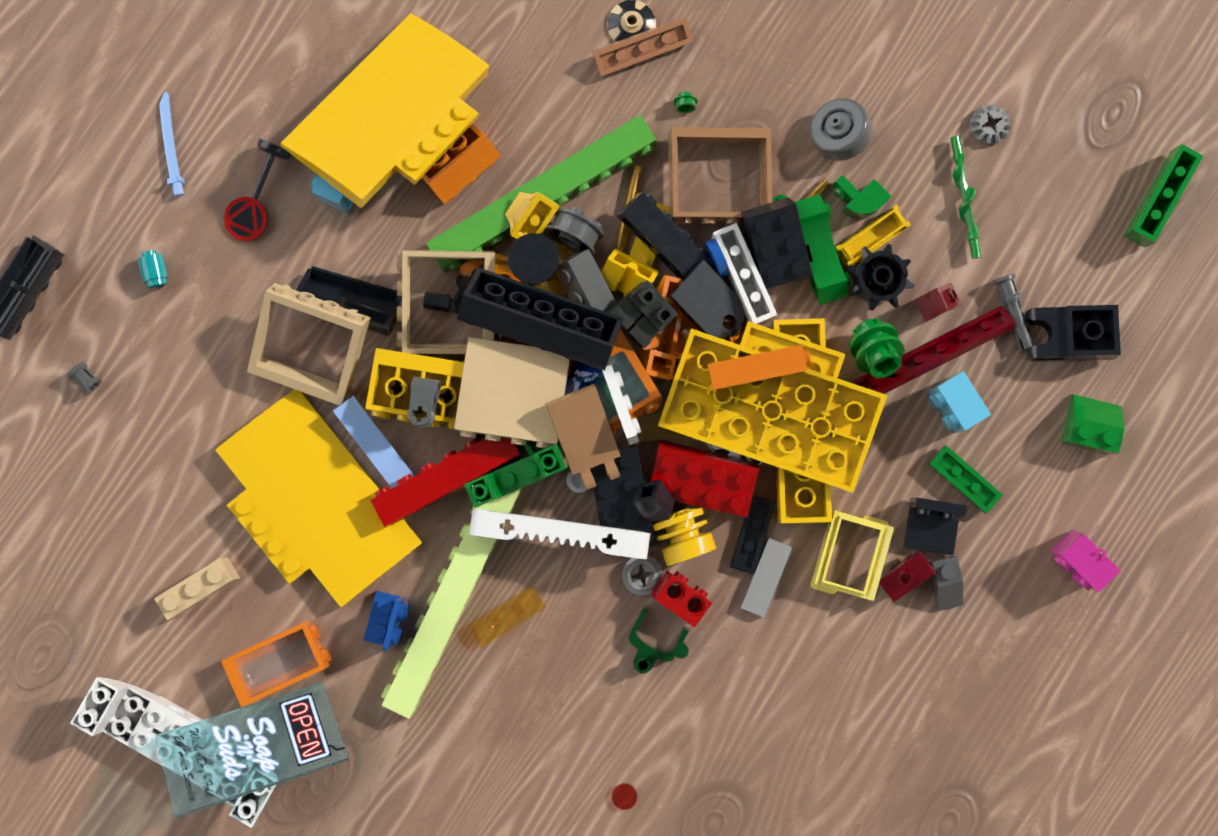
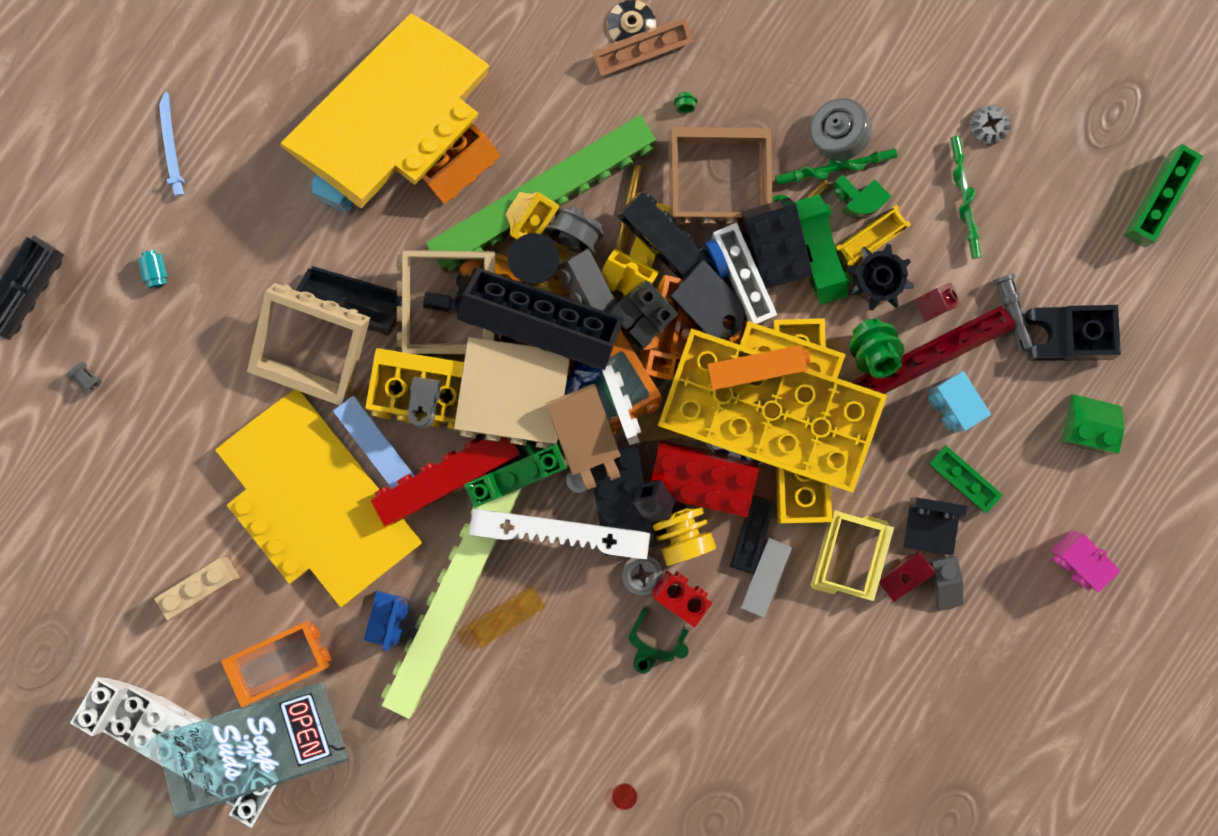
piece [224,138,291,241] -> none
none -> green piece [775,148,898,185]

